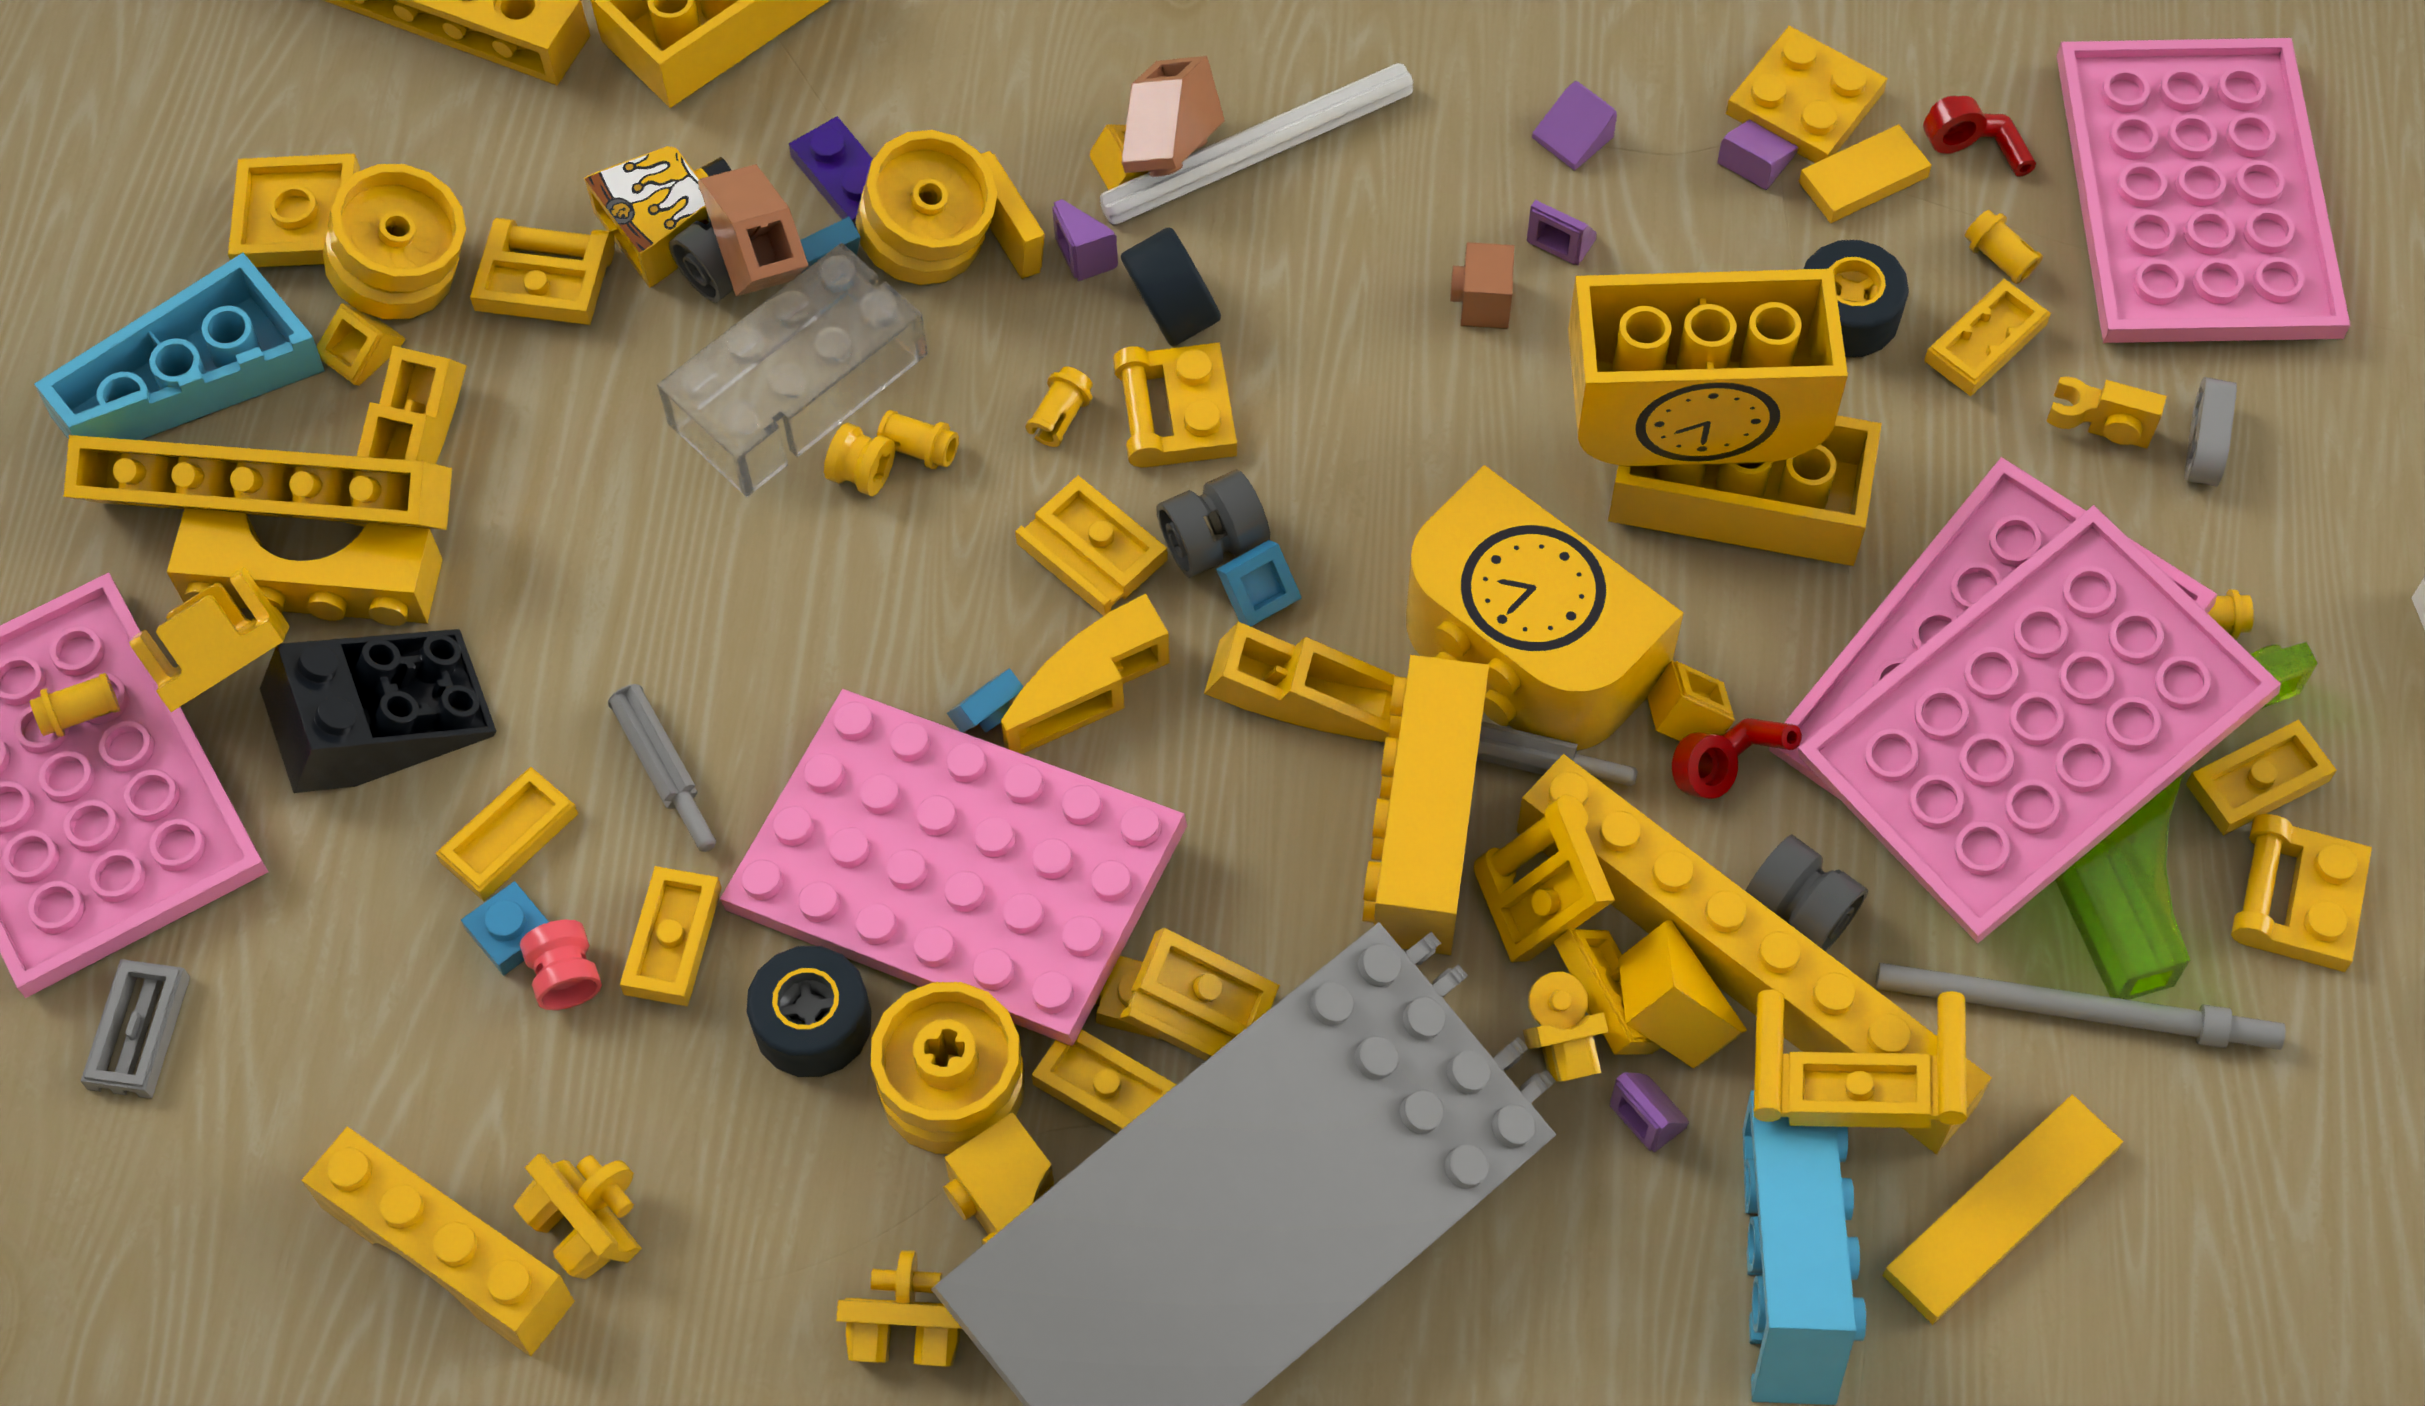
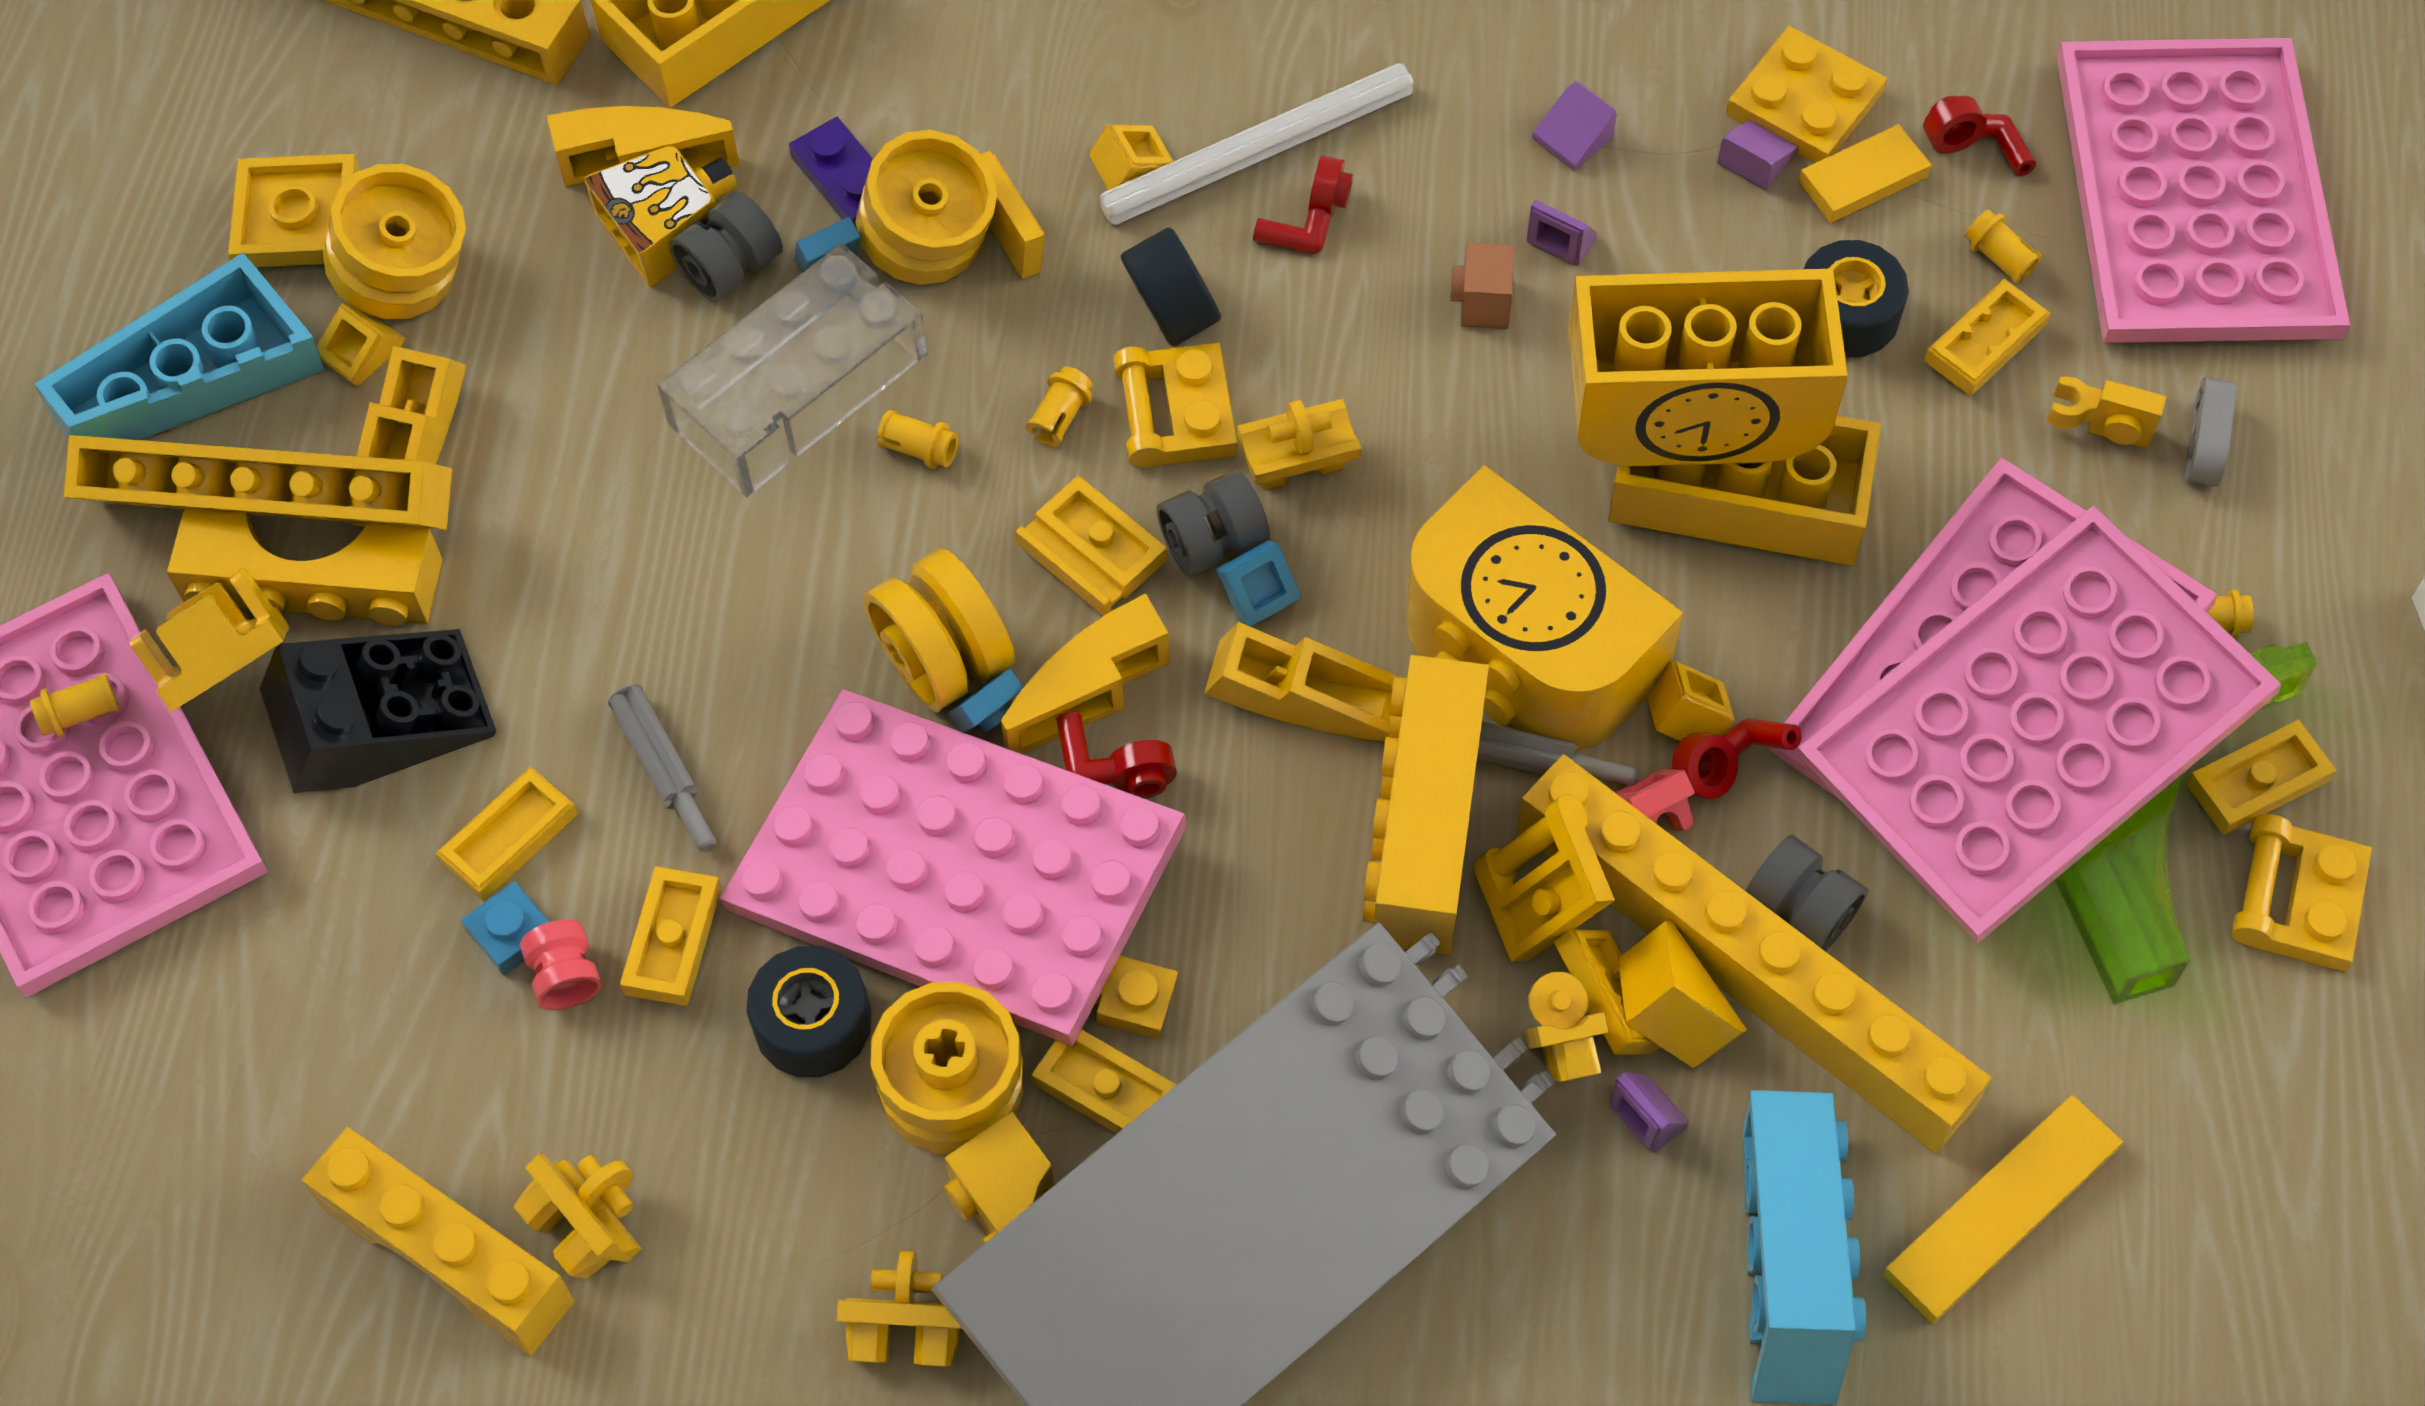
light grey tile [81,959,190,1099] -> none
yellow plate [470,218,615,325] -> none
nougat slope [698,164,809,297] -> none
yellow wheel [824,422,896,497] -> none
medium lavender slope [1052,199,1118,282] -> none
yellow plate [1120,927,1280,1061] -> none
nougat slope [1122,56,1225,177] -> none
yellow plate [1753,990,1967,1128] -> none
light grey bar [1875,963,2285,1050] -> none
none -> yellow slope [546,106,740,187]
none -> yellow wheel [862,547,1015,713]
none -> red plate [1056,712,1177,798]
none -> yellow hips [1237,399,1362,490]
none -> red plate [1253,155,1353,254]
none -> coral tile [1615,769,1695,831]

